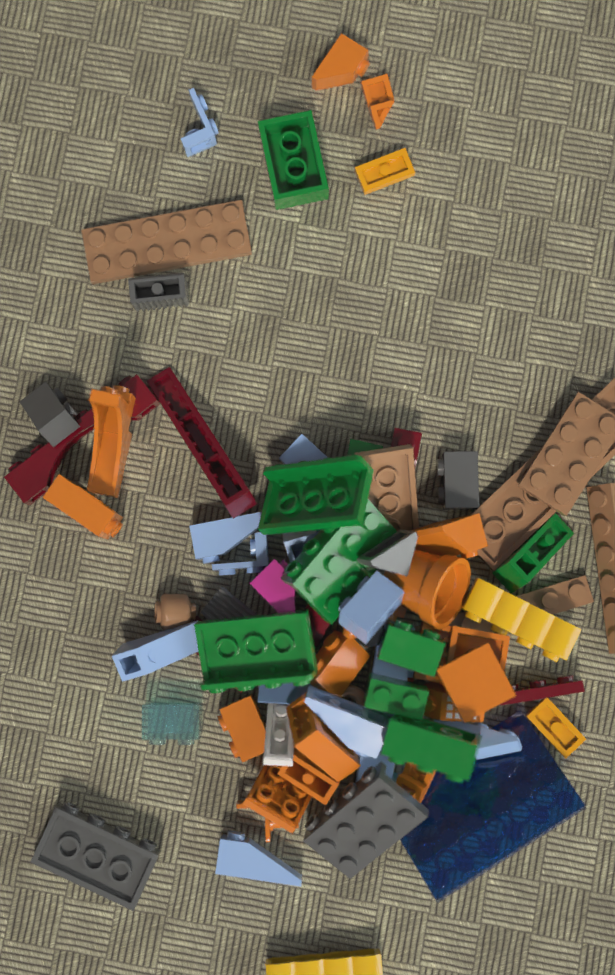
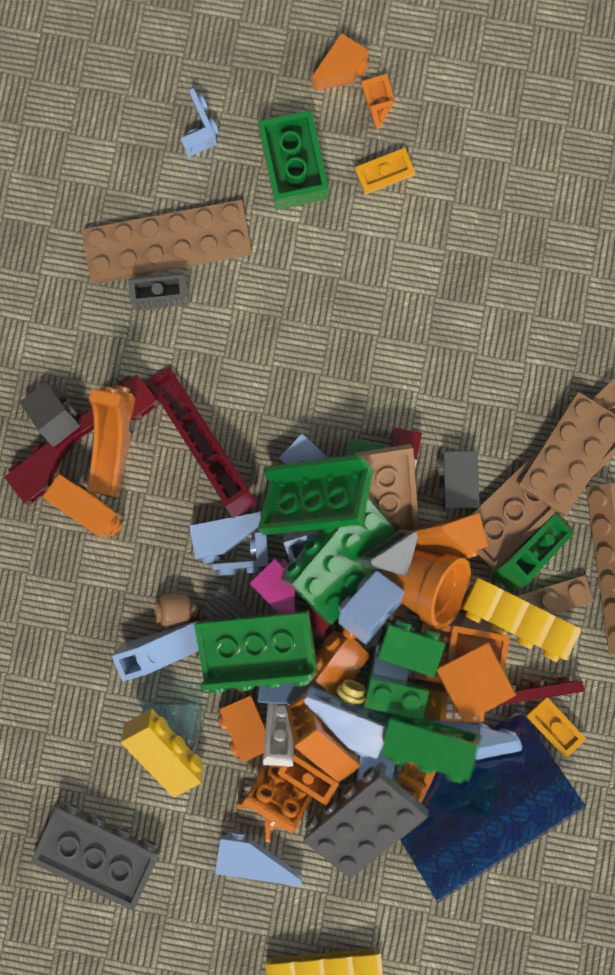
none -> yellow brick [121,708,204,798]
none -> light yellow plate [337,680,365,705]

